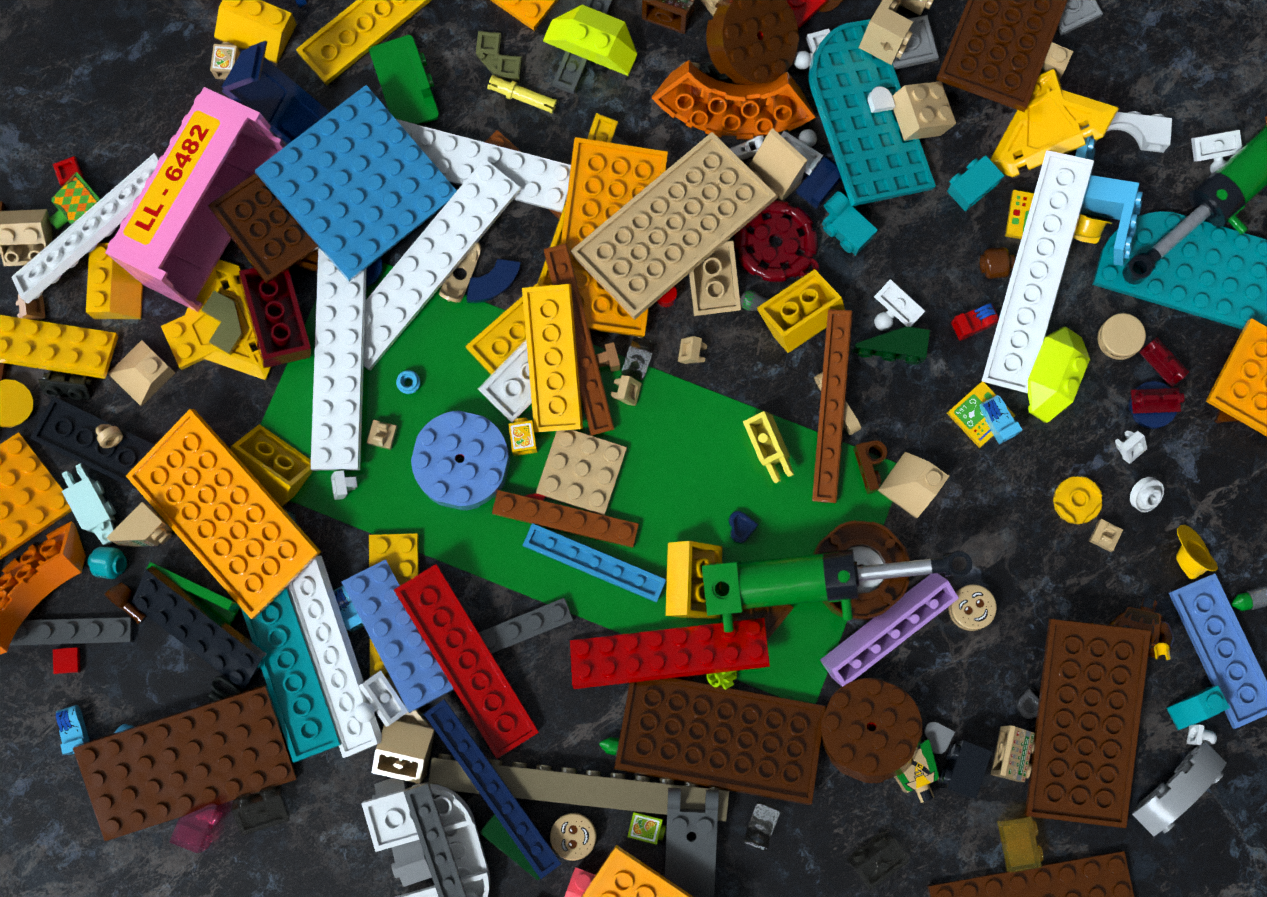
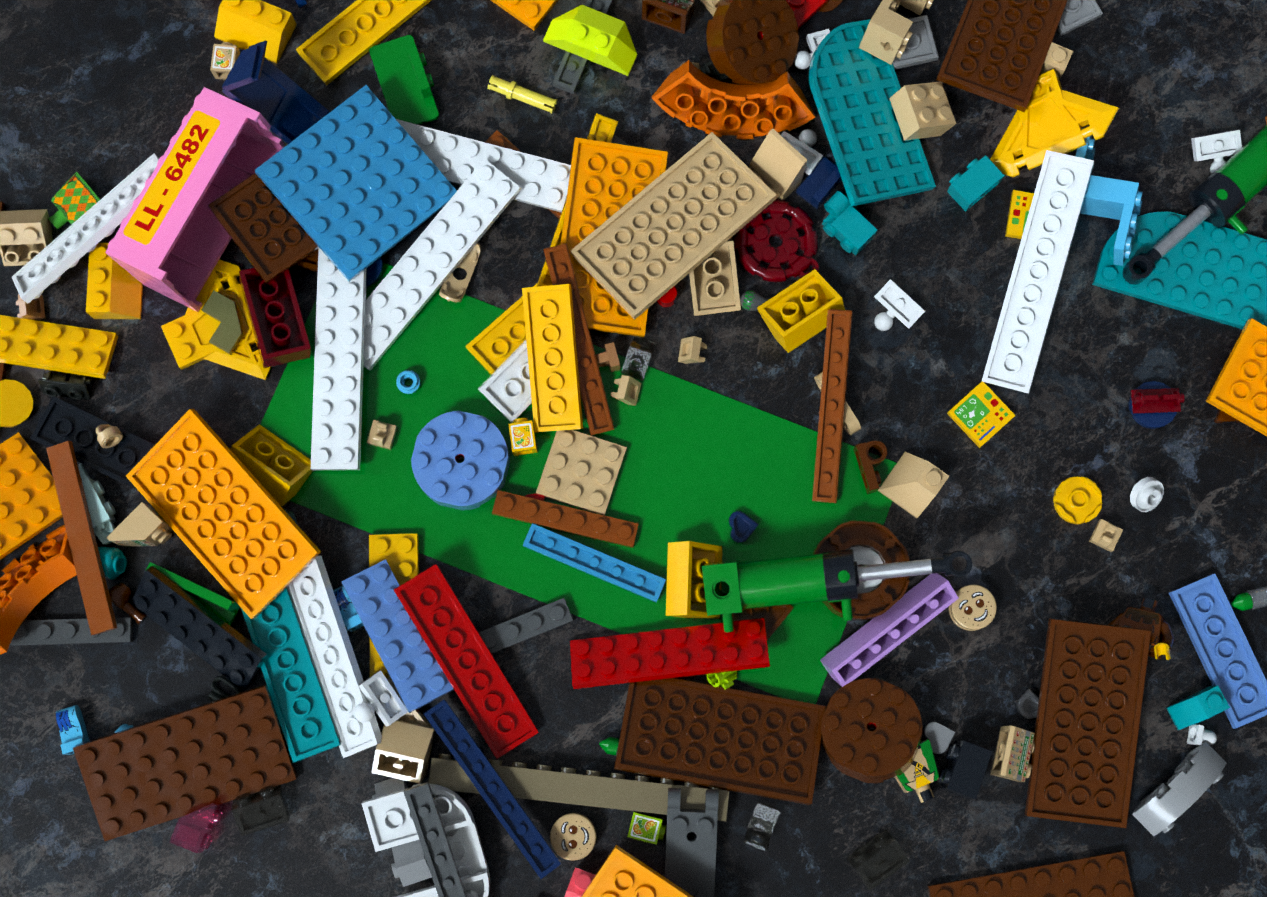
red tile [53,156,84,187] -> none
red tile [53,647,80,674] -> none
tan slope [107,340,175,406] -> none
white tile [331,470,358,500] -> none
dark blue tile [467,259,521,303] -> none
olive tile [476,31,522,81] -> none
dark green slope [480,814,540,881] -> none
white bar [729,135,765,161] -> none
light yellow hinge [743,411,794,483] -> none
dark green slope [852,326,930,365] -> none
white tile [868,86,895,113] -> none
red leg [951,303,999,341] -> none
medium azure leg [979,395,1022,445] -> none
reddish brown head [980,247,1015,279] -> none
clear yellow brick [997,816,1044,872] -> none
neon yellow wedge [1027,327,1090,423] -> none
yellow piece [1074,214,1113,244] -> none
white arch [1082,111,1172,153] -> none
tan head [1097,313,1146,360] -> none
white tile [1115,431,1147,464] -> none
dark red hinge [1139,337,1189,387] -> none
yellow piece [1176,525,1218,579] -> none
none -> dark orange tile [46,441,117,635]

